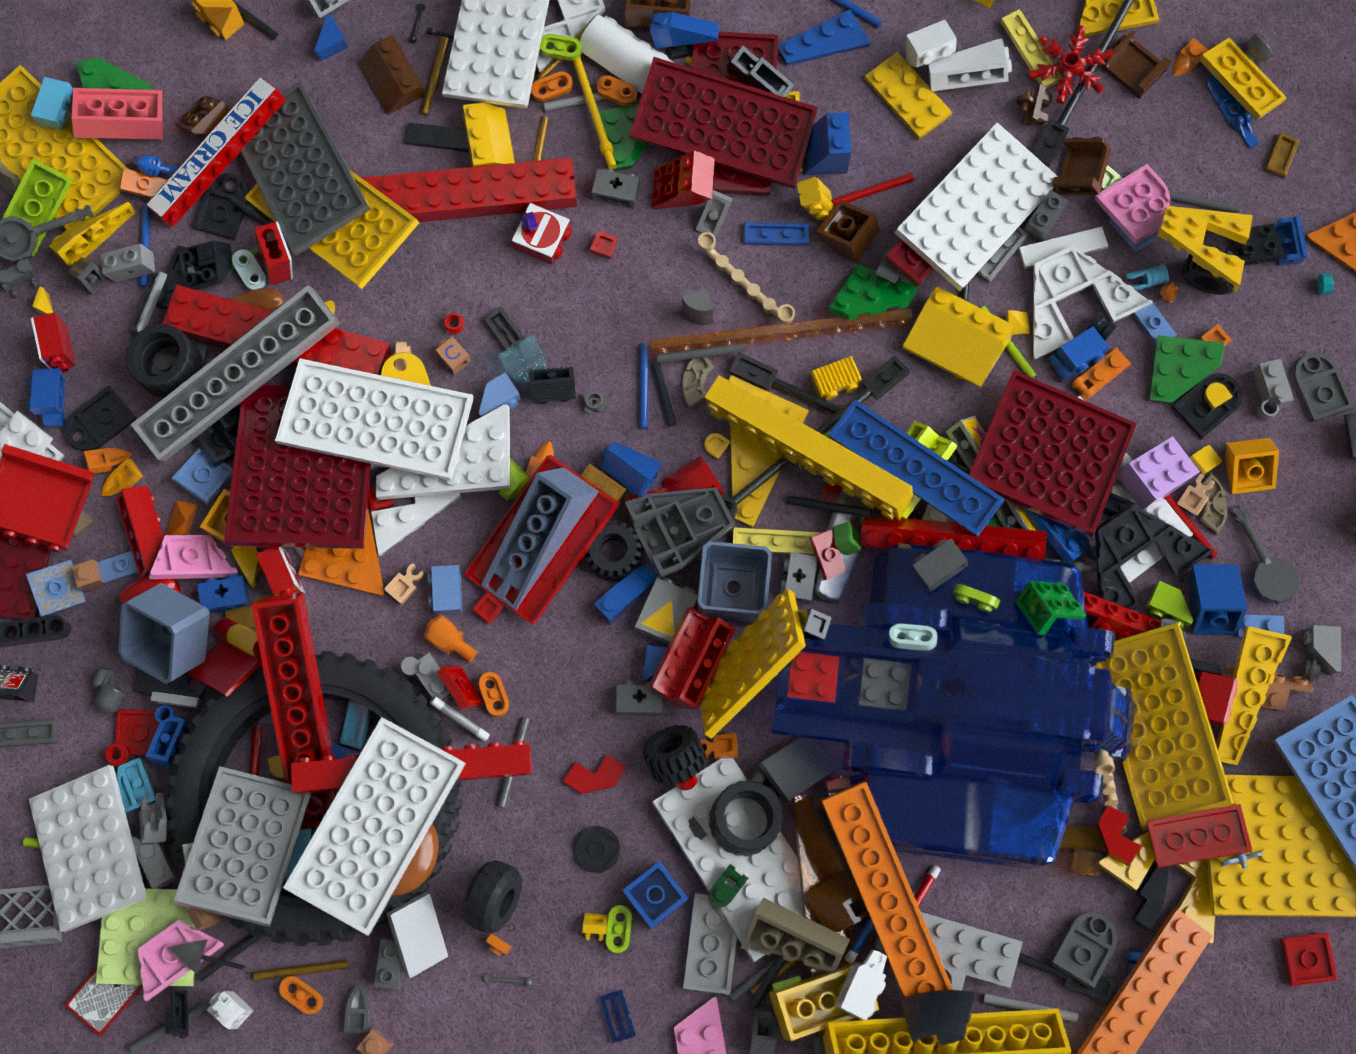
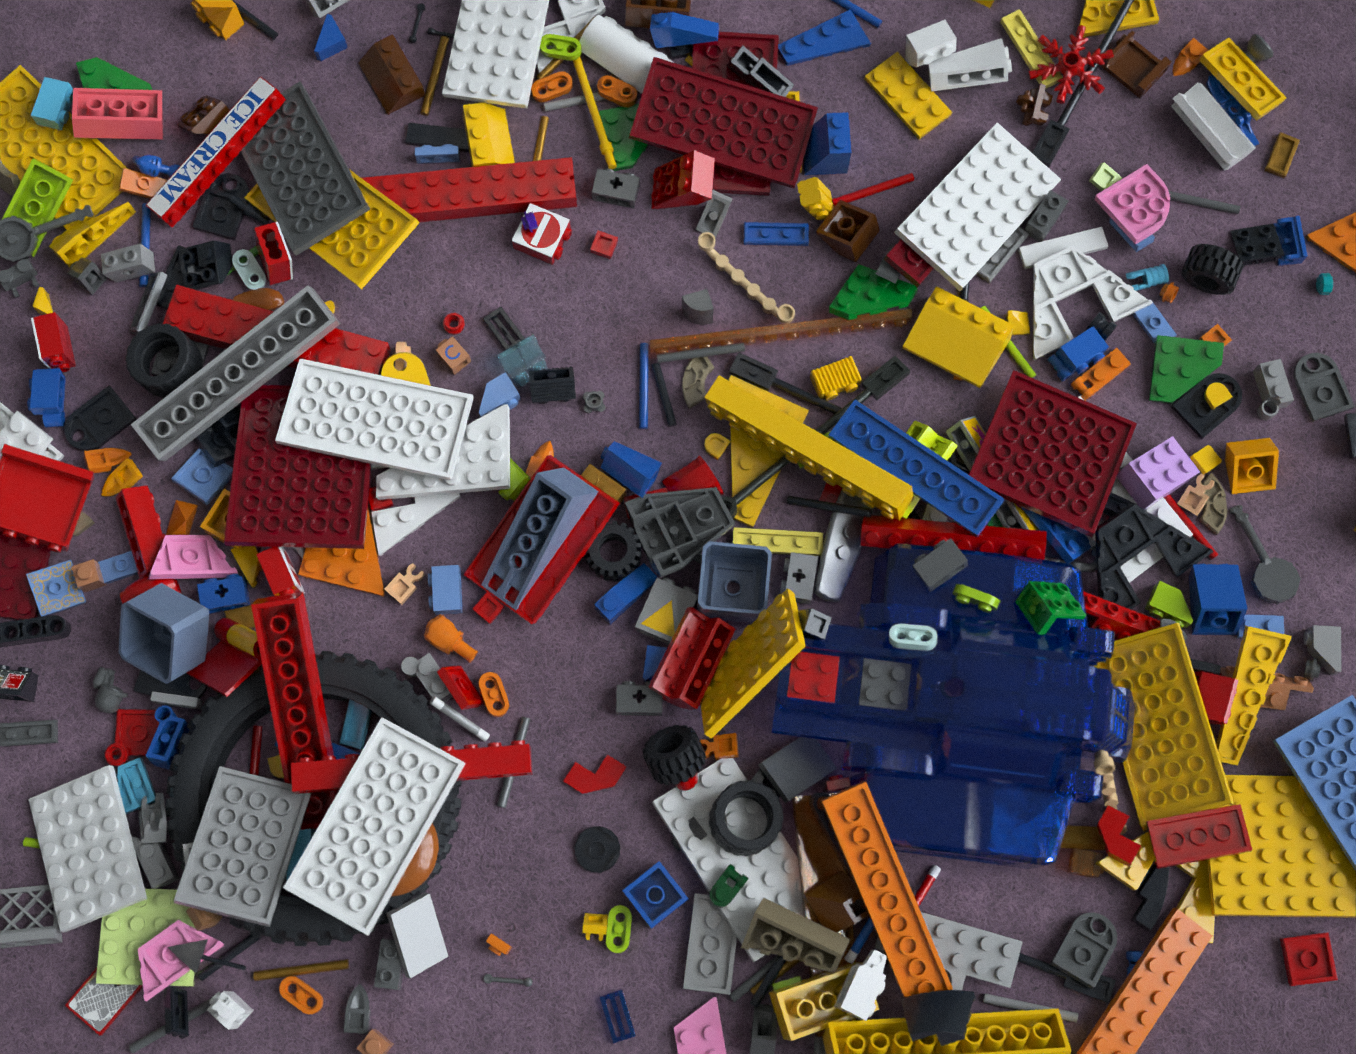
black tyre [462,860,522,934] -> none
plate [809,530,847,580] -> none
bright green slope [834,522,861,555] -> none
reddish brown panel [1052,136,1111,195] -> none
yellow wing [1158,206,1253,292] -> none
sand blue piece [1220,851,1263,869] -> none
none -> medium blue plate [415,144,460,164]
none -> white brick [1171,82,1256,170]

